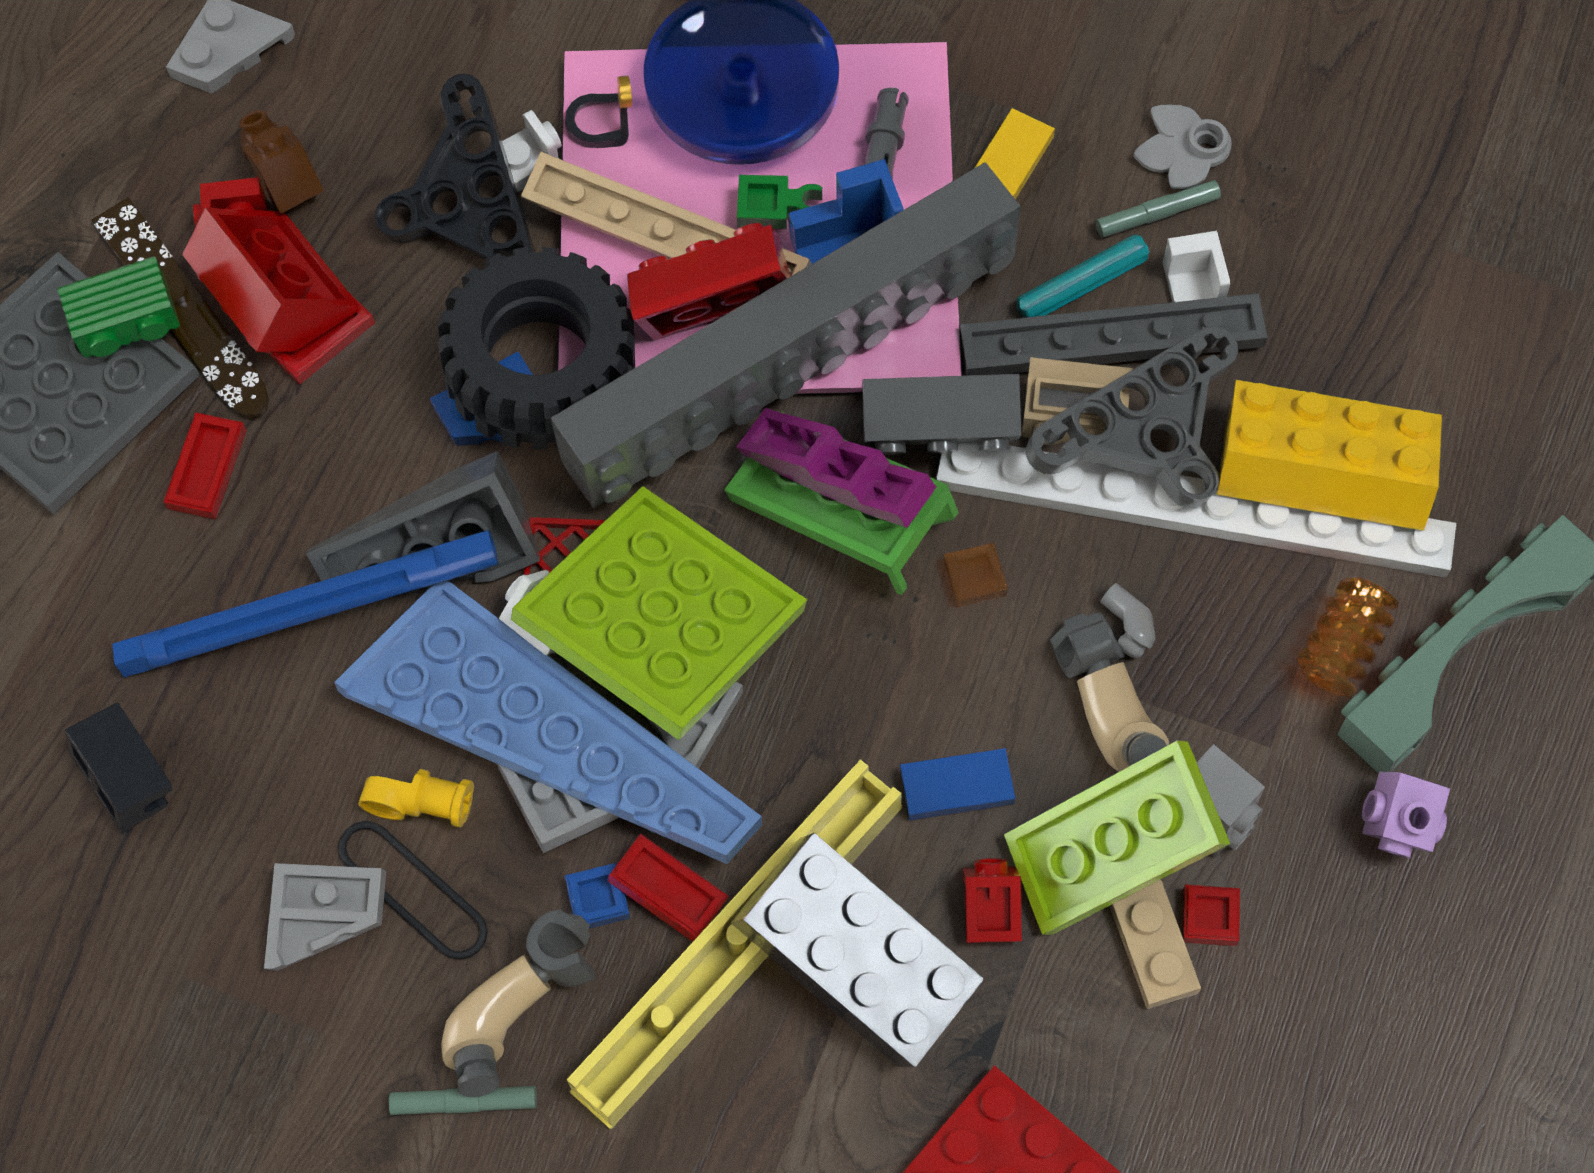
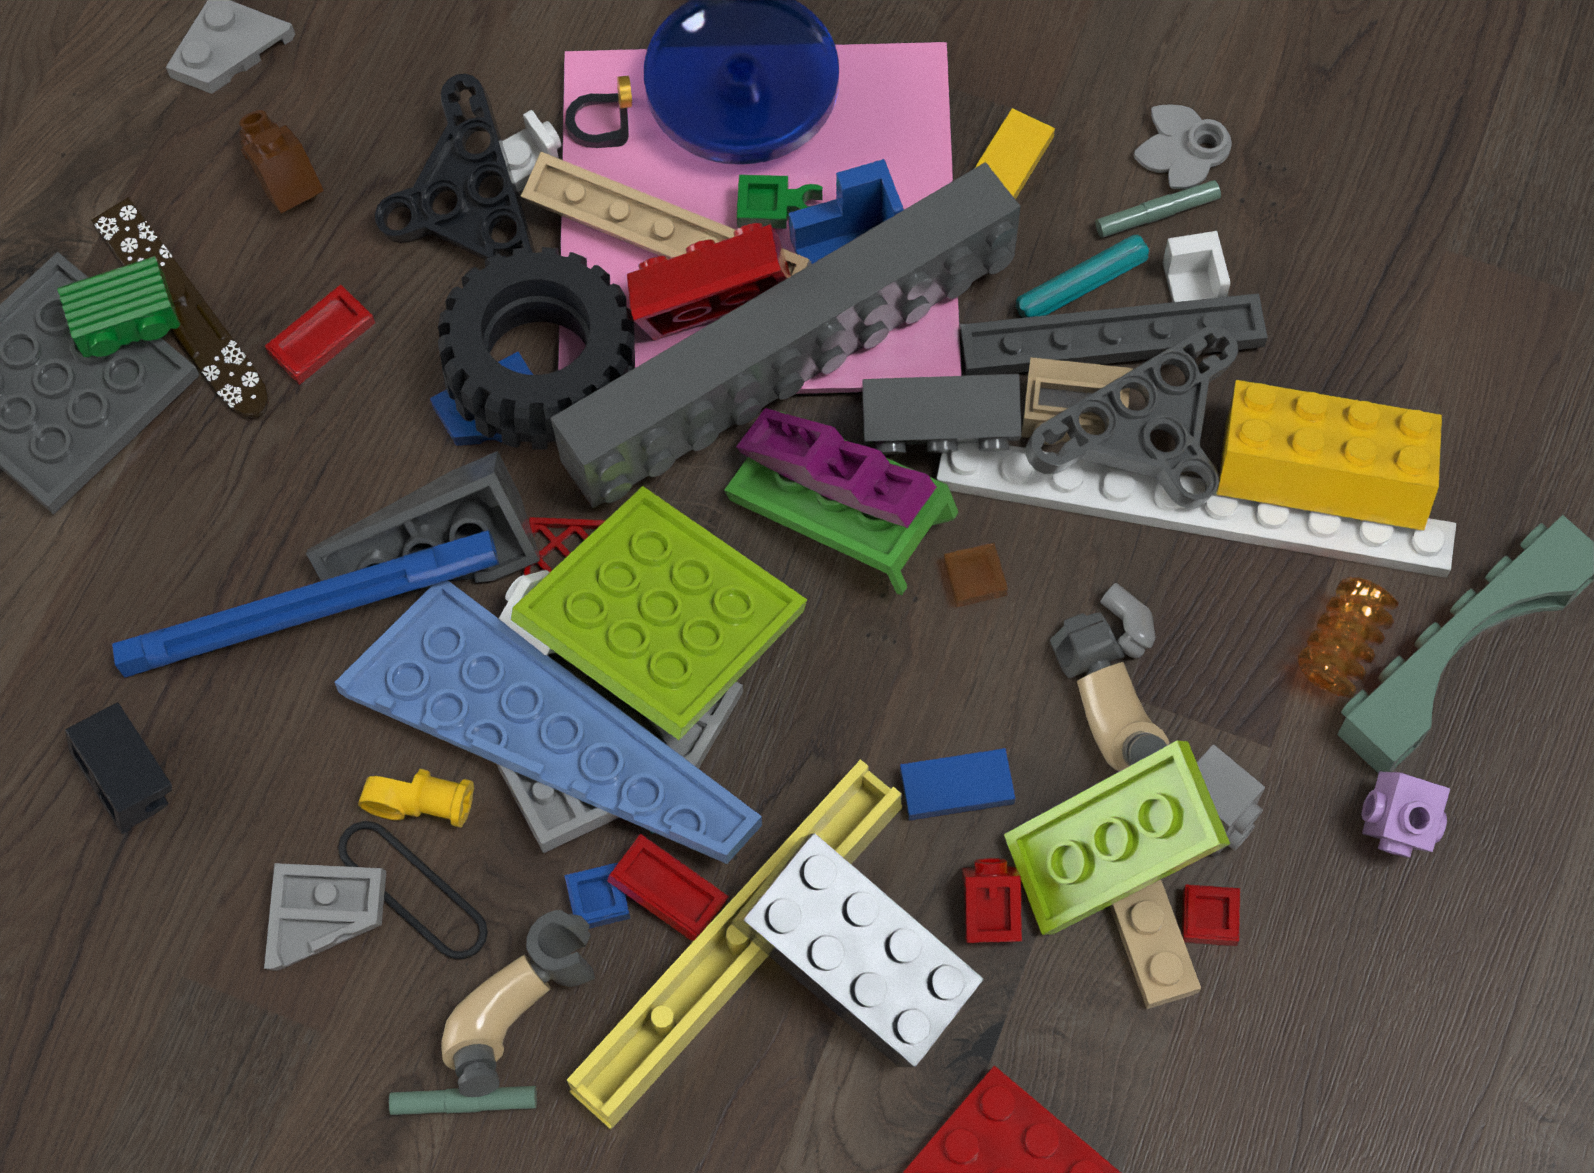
red tile [163,412,247,520] -> none
red slope [182,208,359,353] -> none
red bracket [193,177,269,228] -> none
dark grey pin [864,87,909,180] -> none

